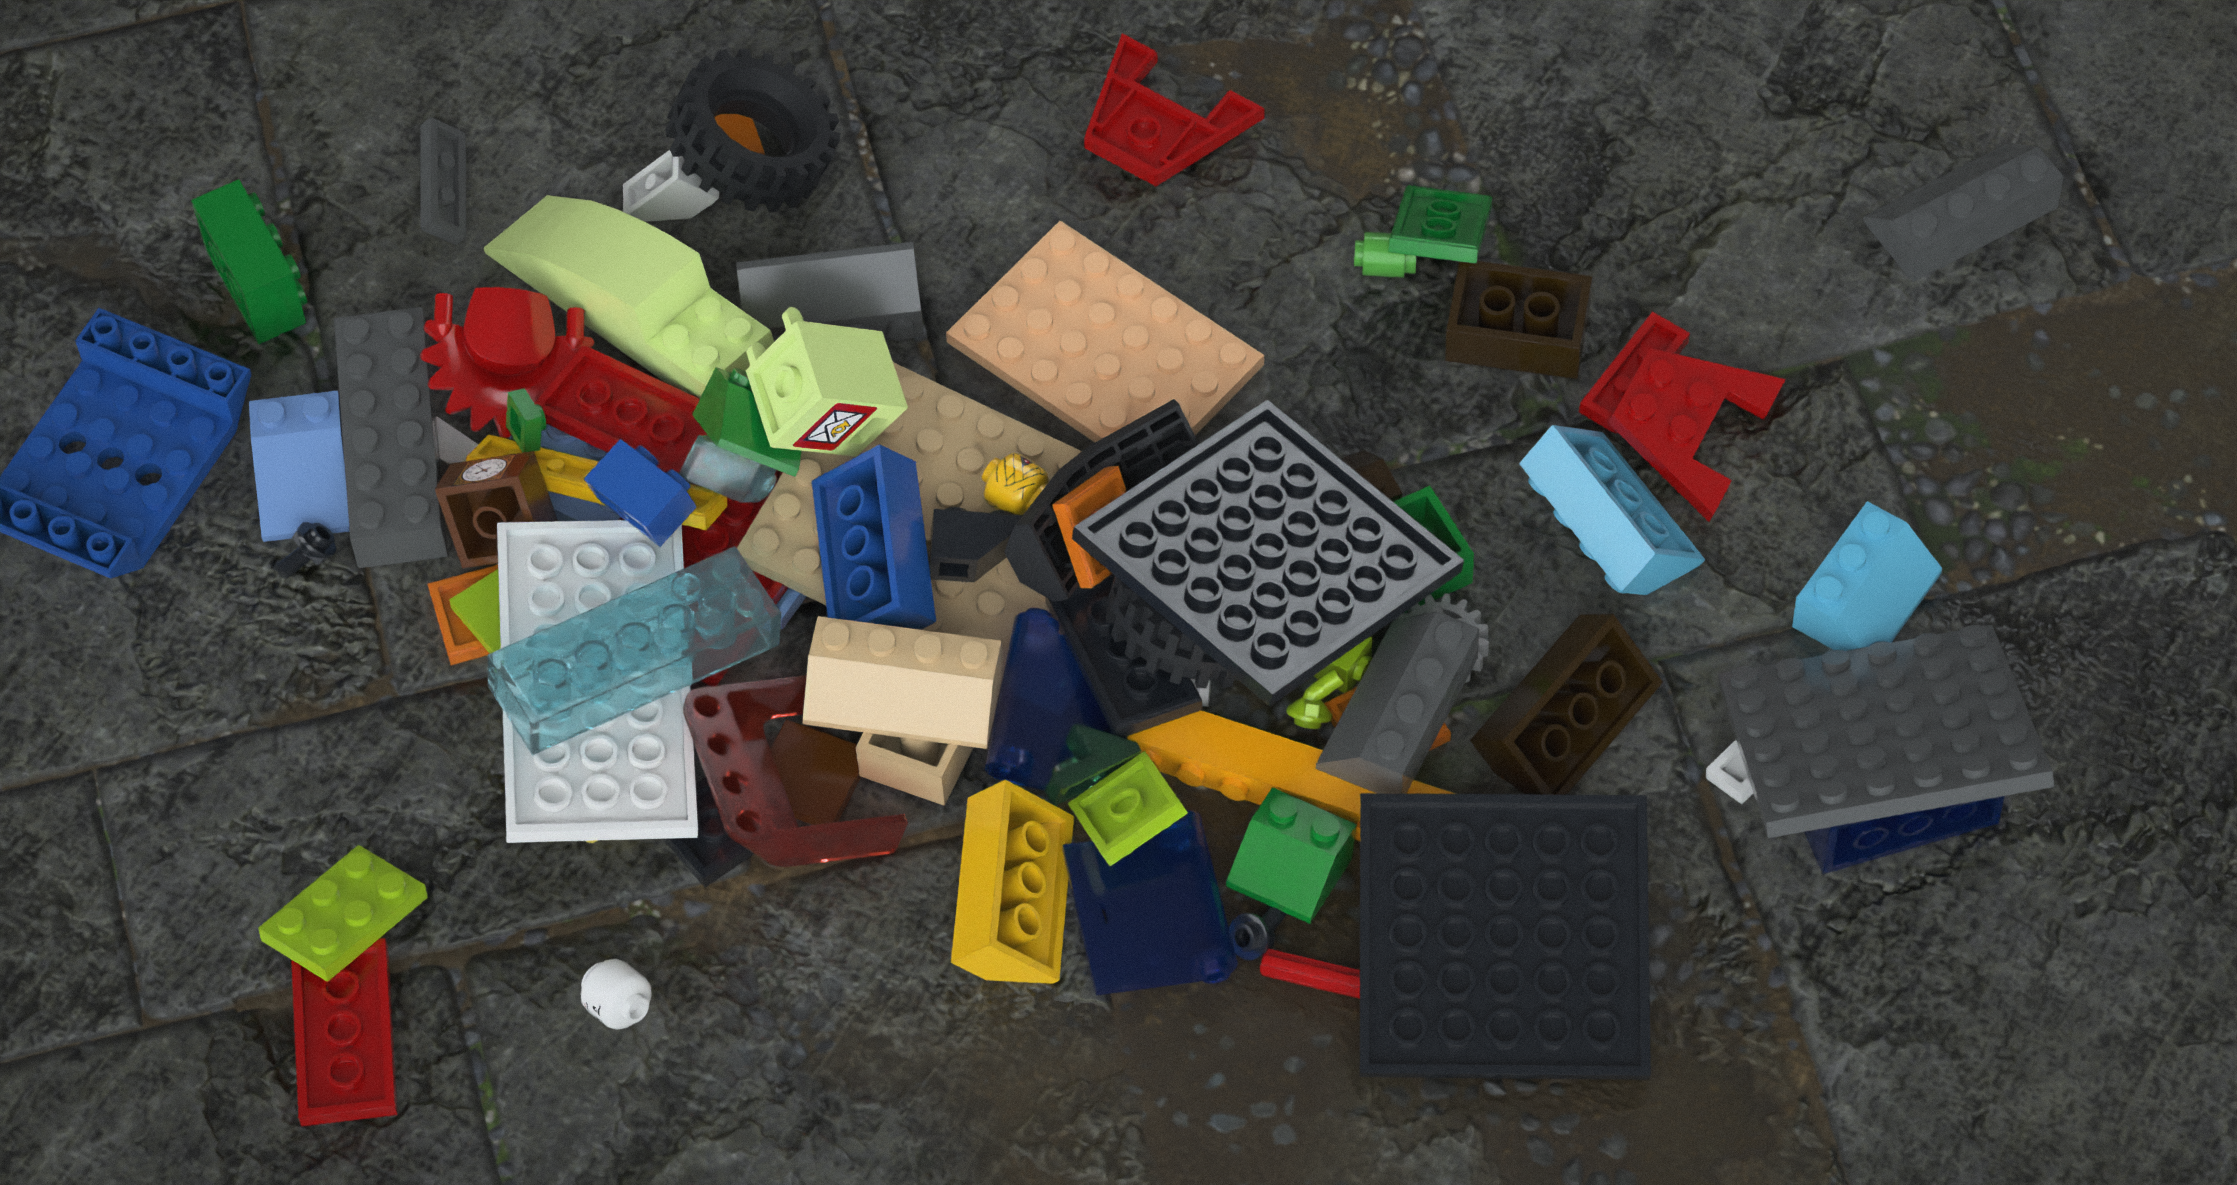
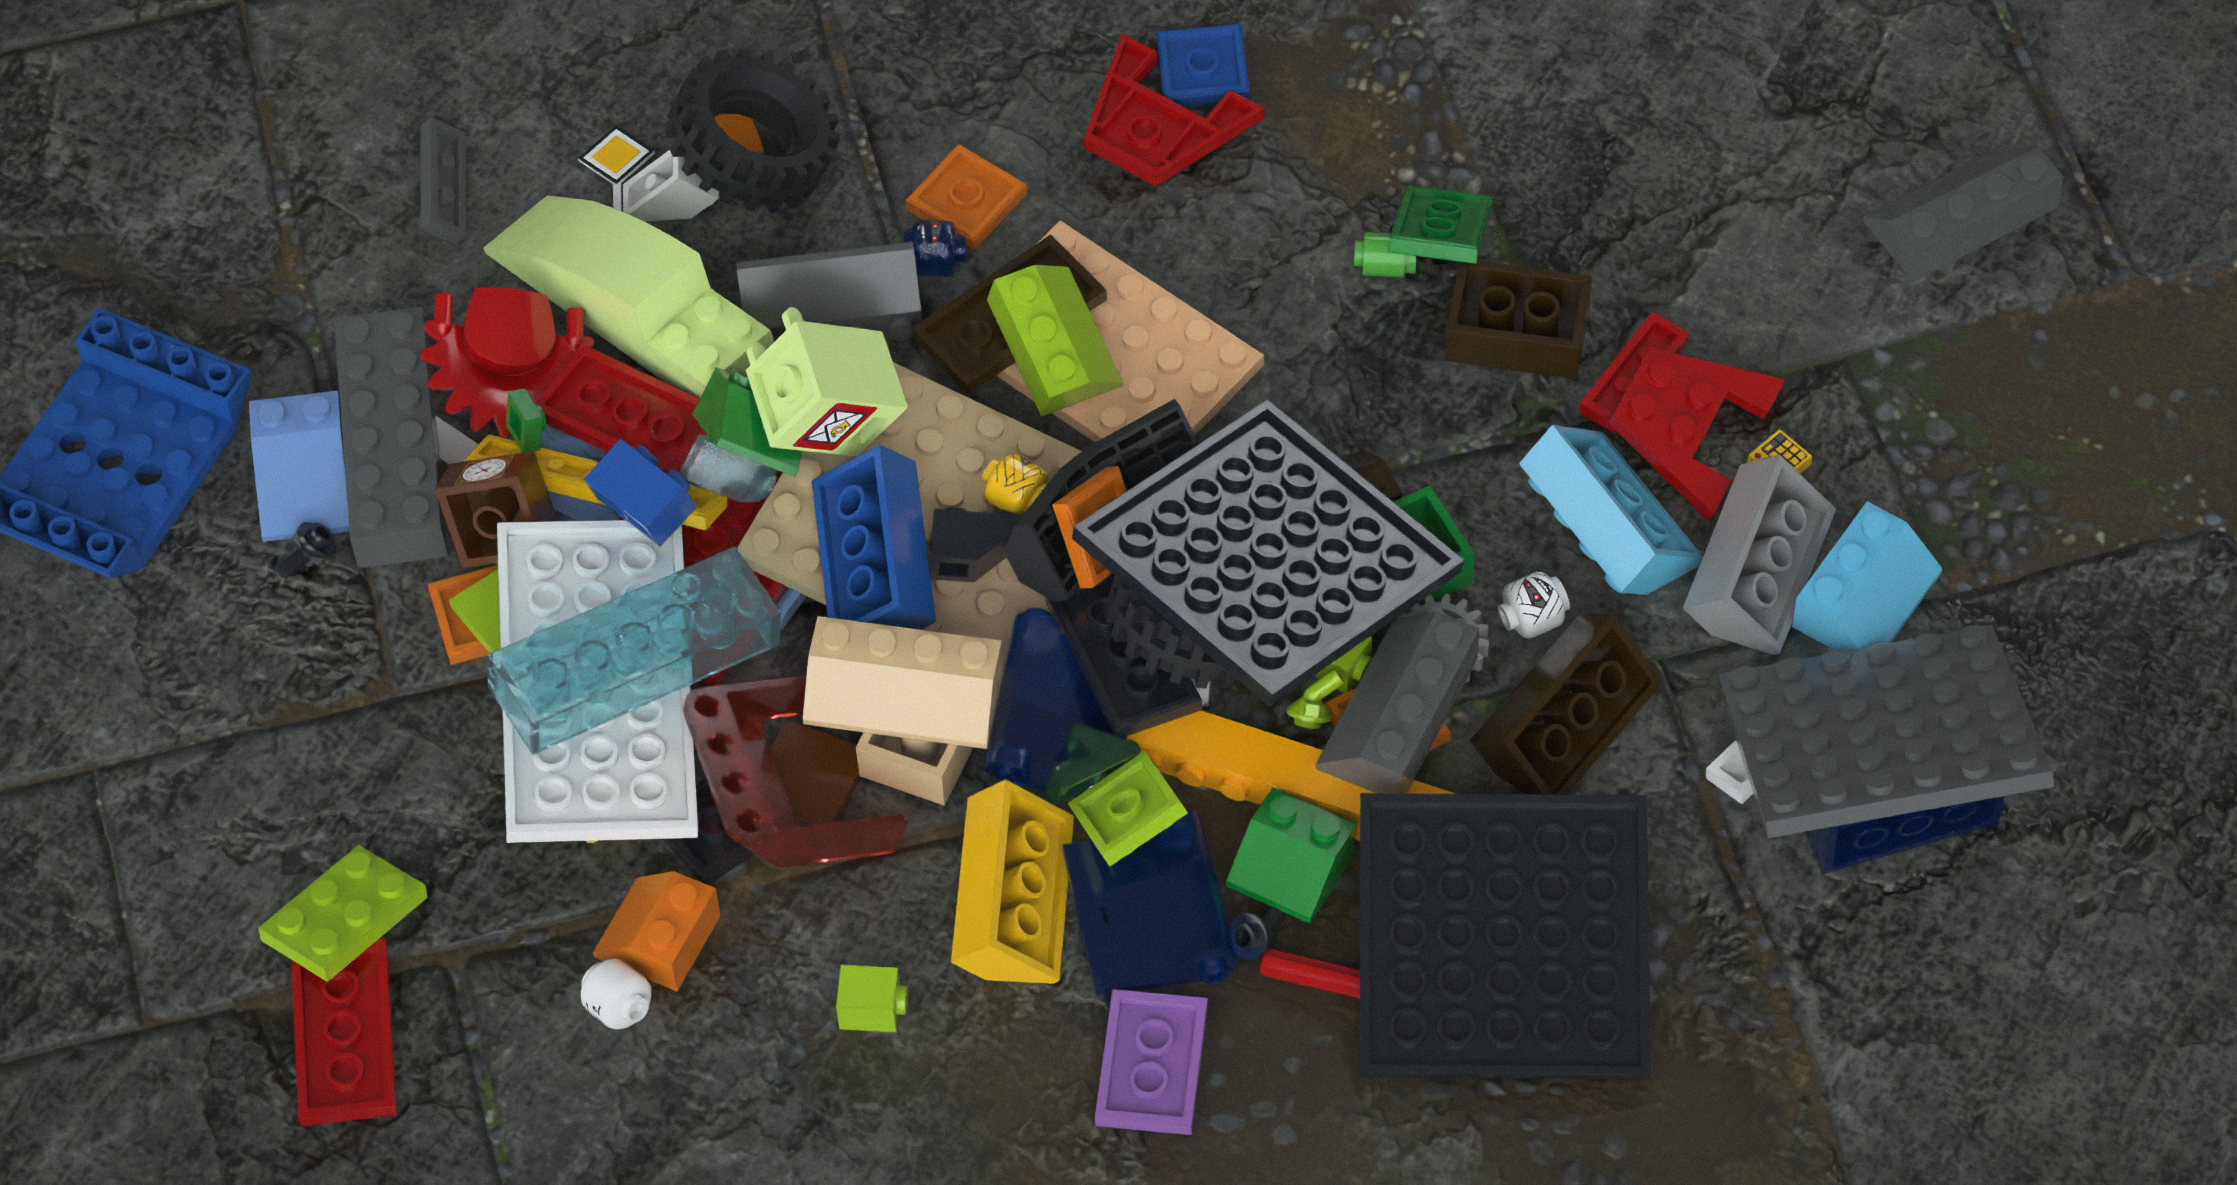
green brick [191,179,308,345] -> none
none -> piece [578,125,655,211]
none -> orange slope [593,871,721,991]
none -> lime brick [836,965,908,1032]
none -> clear blue head [903,220,967,277]
none -> orange tile [905,144,1028,250]
none -> dark brown plate [912,235,1107,394]
none -> lime slope [987,265,1123,417]
none -> medium lavender plate [1095,989,1208,1135]
none -> blue tile [1156,24,1250,107]
none -> white head [1498,572,1570,638]
none -> light grey slope [1682,455,1836,655]
none -> yellow tile [1747,429,1812,474]

